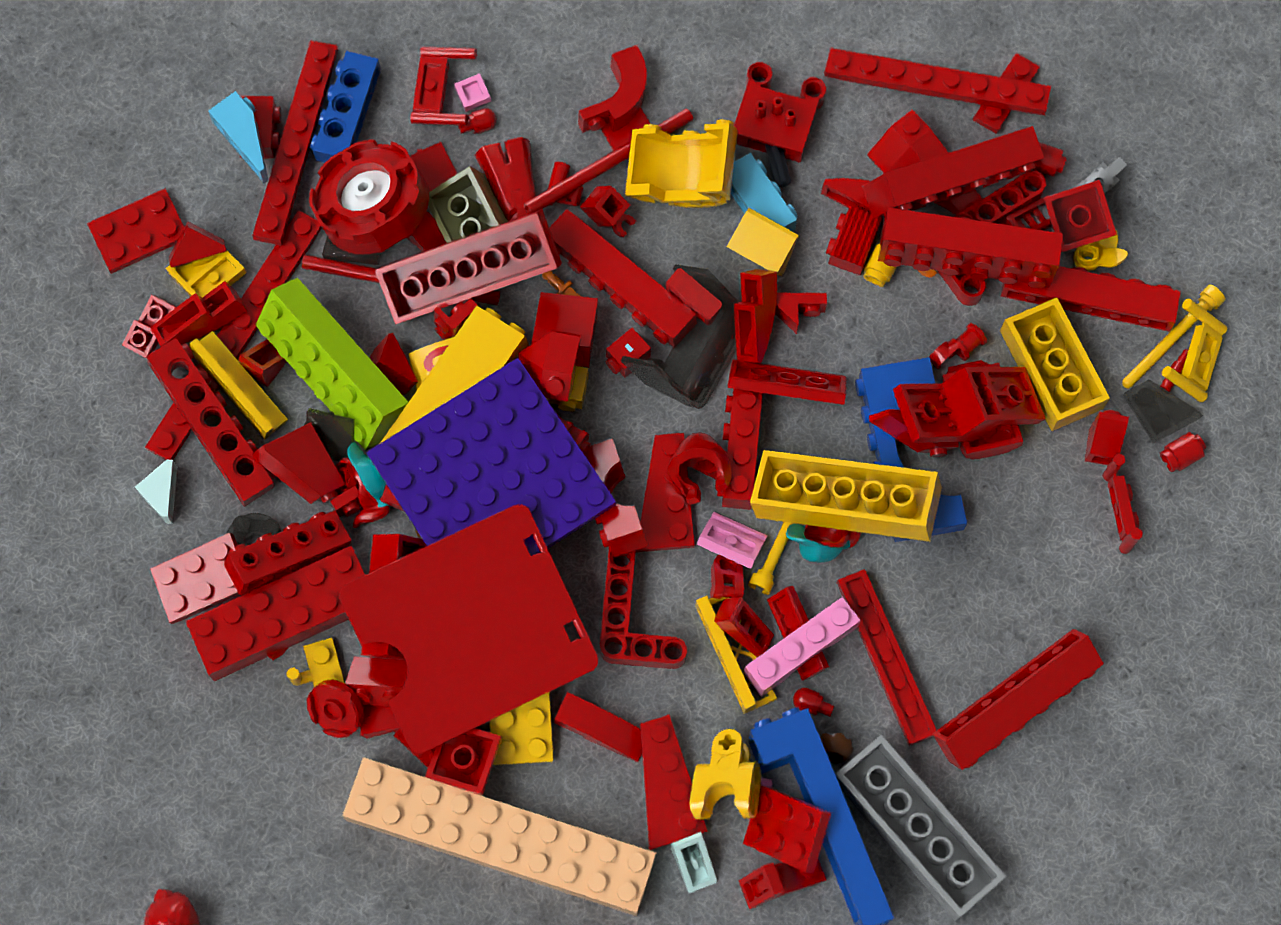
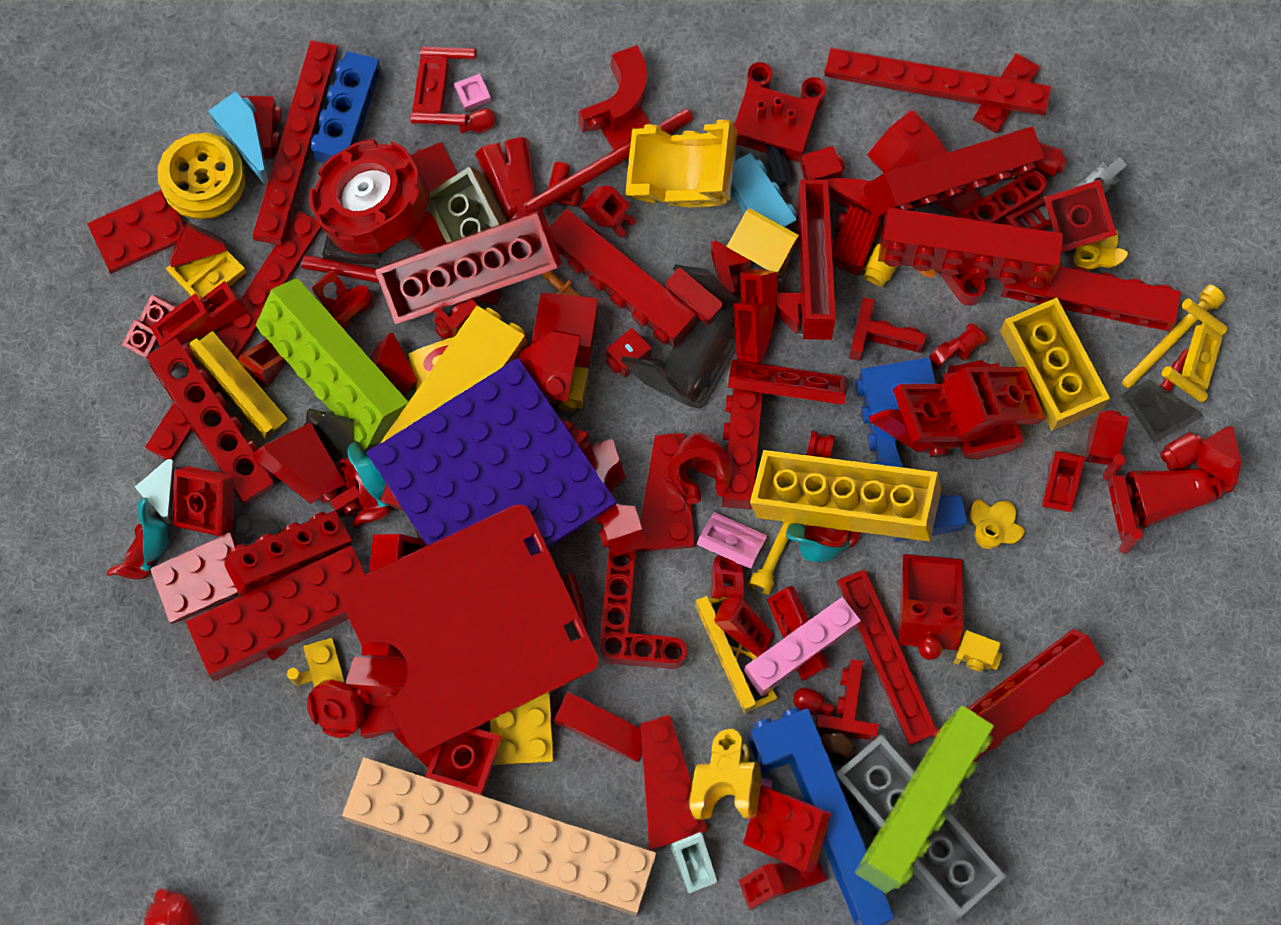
none -> hair [107,497,171,579]
none -> yellow wheel [157,132,246,219]
none -> red brick [173,466,234,536]
none -> red bracket [312,271,372,329]
none -> red piece [563,573,587,626]
none -> red slope [710,241,751,303]
none -> red brick [797,179,836,340]
none -> red brick [799,146,845,180]
none -> red wheel [806,430,835,458]
none -> red bracket [815,659,879,741]
none -> red bracket [848,297,926,361]
none -> lime brick [854,705,994,893]
none -> red slope [898,554,963,660]
none -> yellow brick [953,630,1002,672]
none -> yellow plate [970,499,1025,549]
none -> red slope [1042,450,1085,512]
none -> red piece [1126,469,1233,528]
none -> red slope [1197,426,1241,485]

